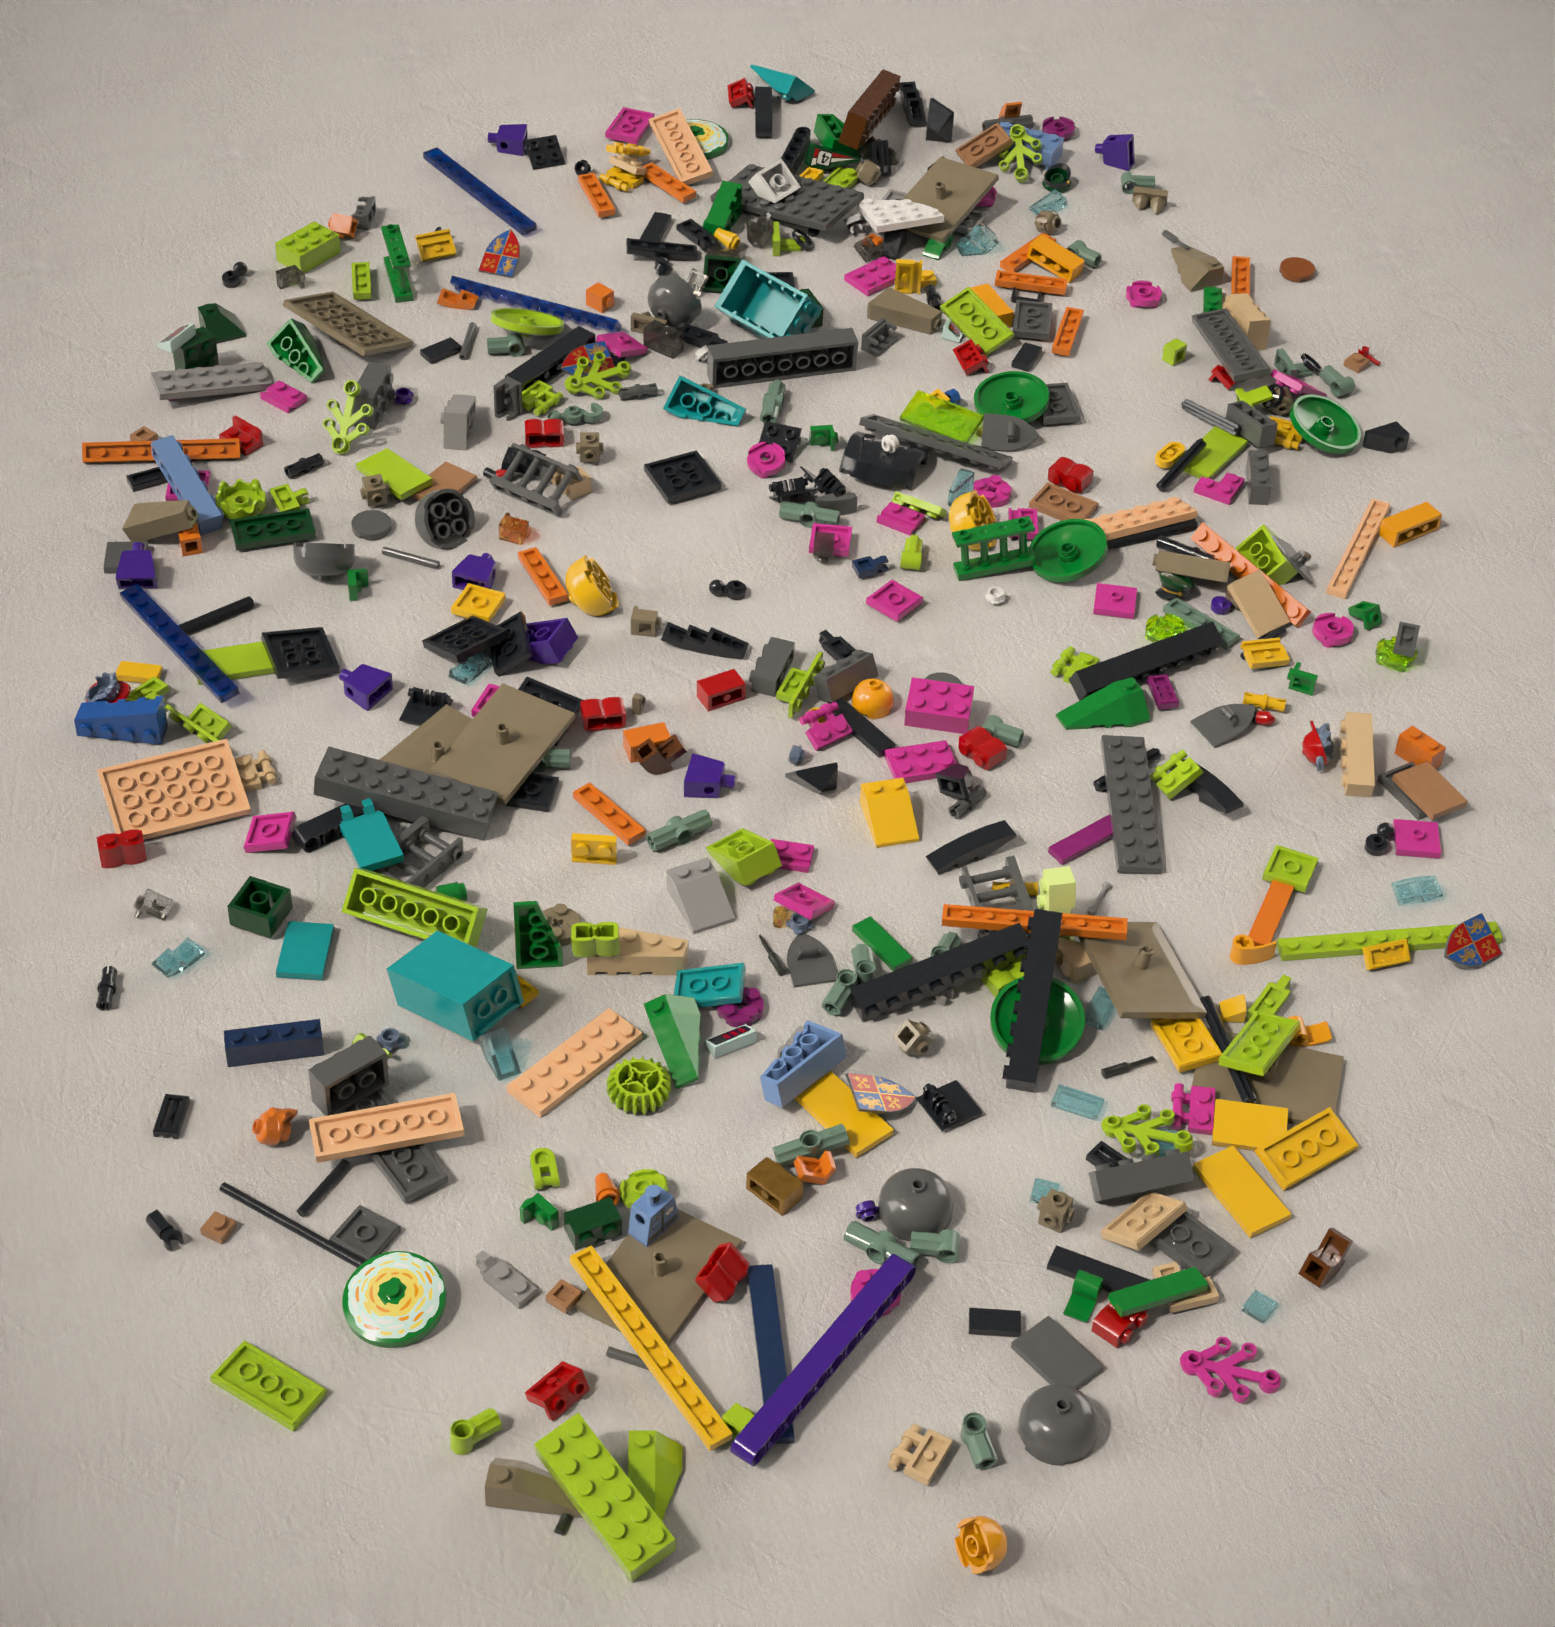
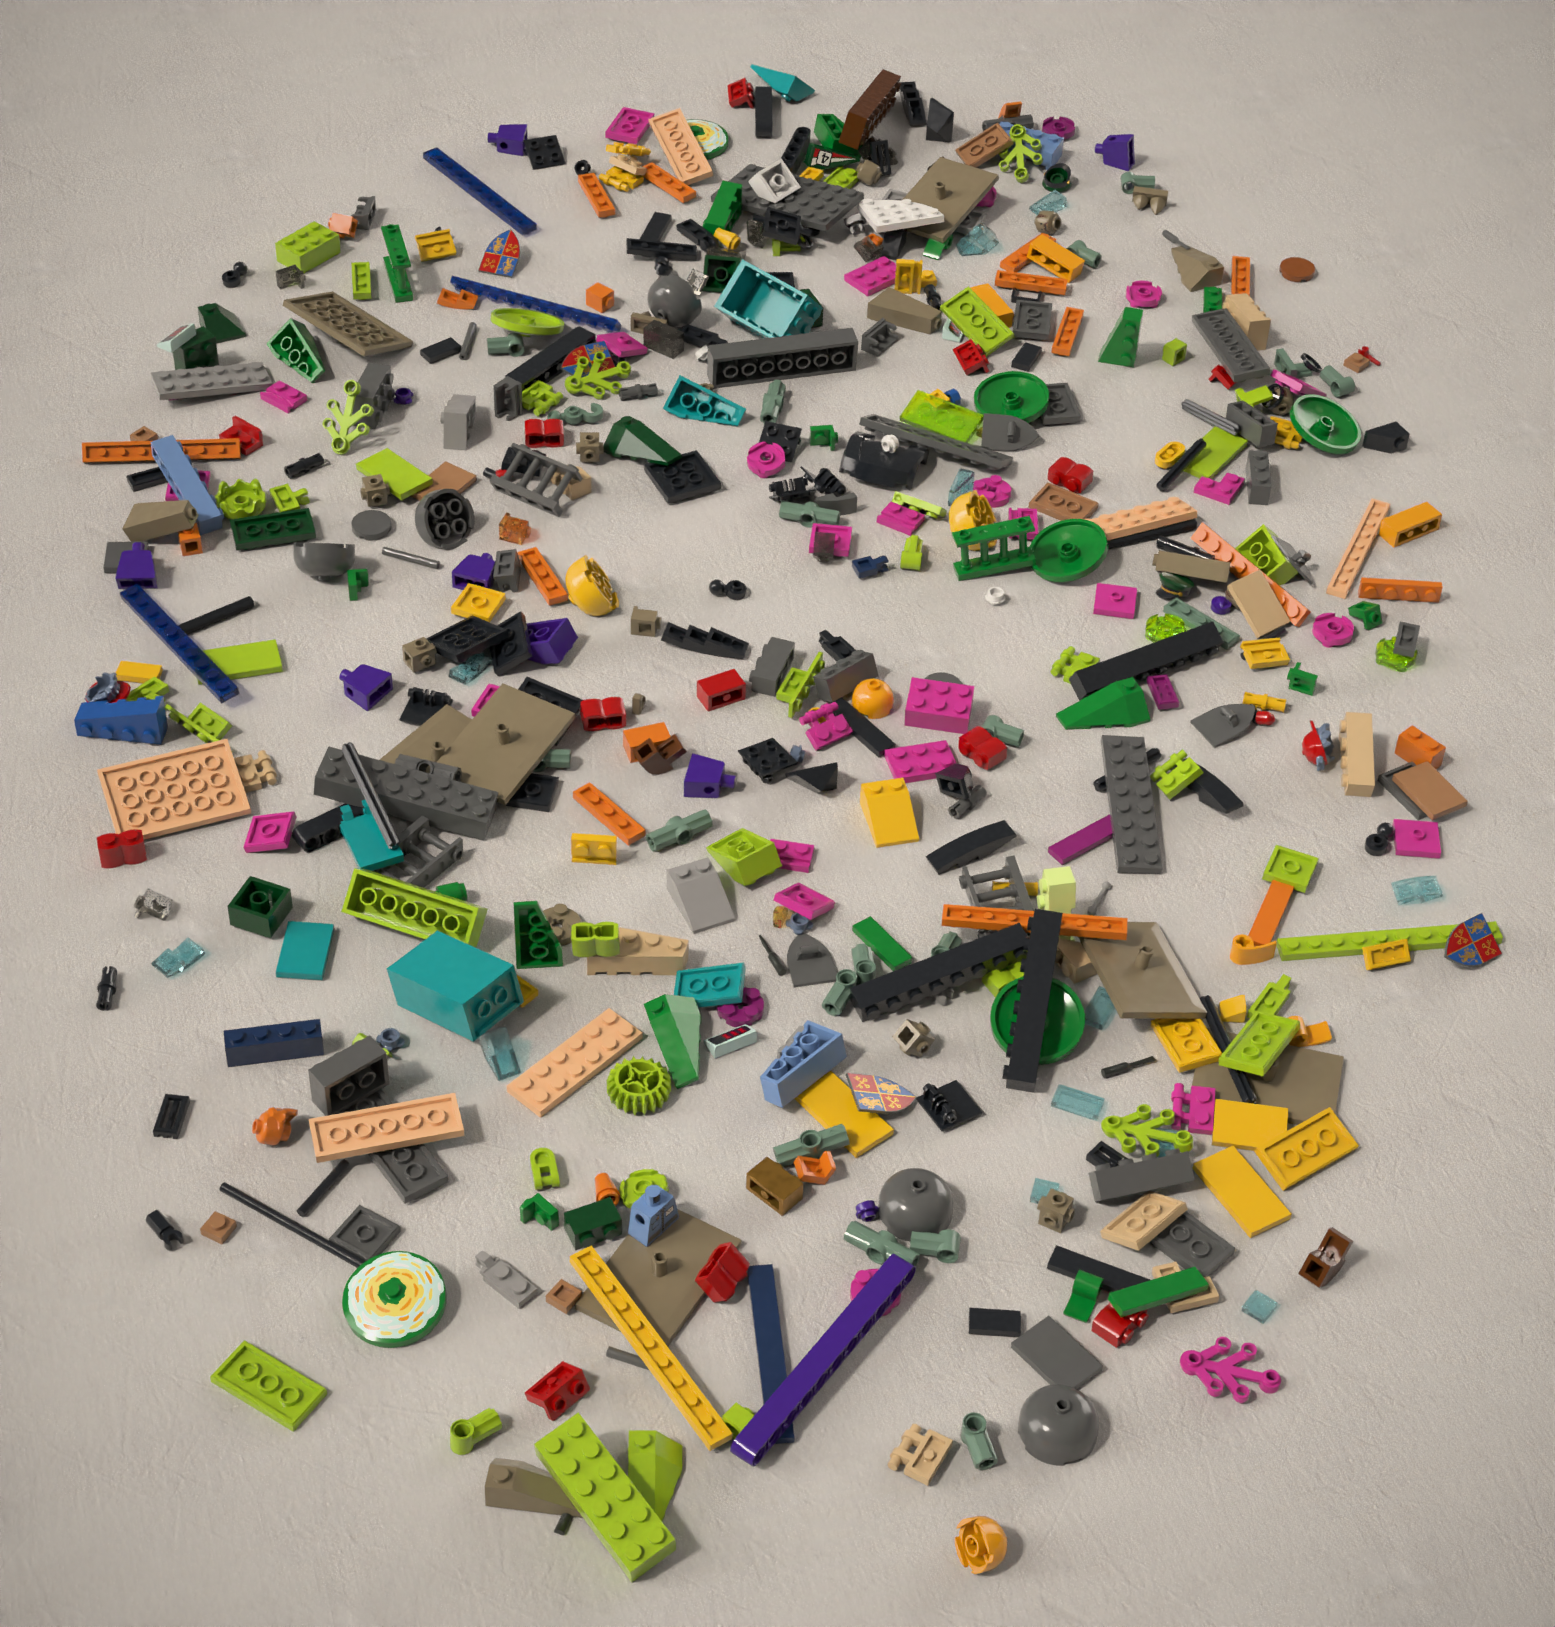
black plate [261,627,340,679] -> none
dark pink plate [866,579,923,622] -> none
none -> axle [342,742,400,850]
none -> dark grey piece [395,754,462,782]
none -> dark tan brick [402,637,437,673]
none -> dark grey hinge [493,549,521,592]
none -> dark green wedge [603,416,682,465]
none -> black hinge [738,738,798,784]
none -> black plate [752,207,812,245]
none -> green wedge [1098,307,1143,368]
none -> orange plate [1358,577,1443,603]

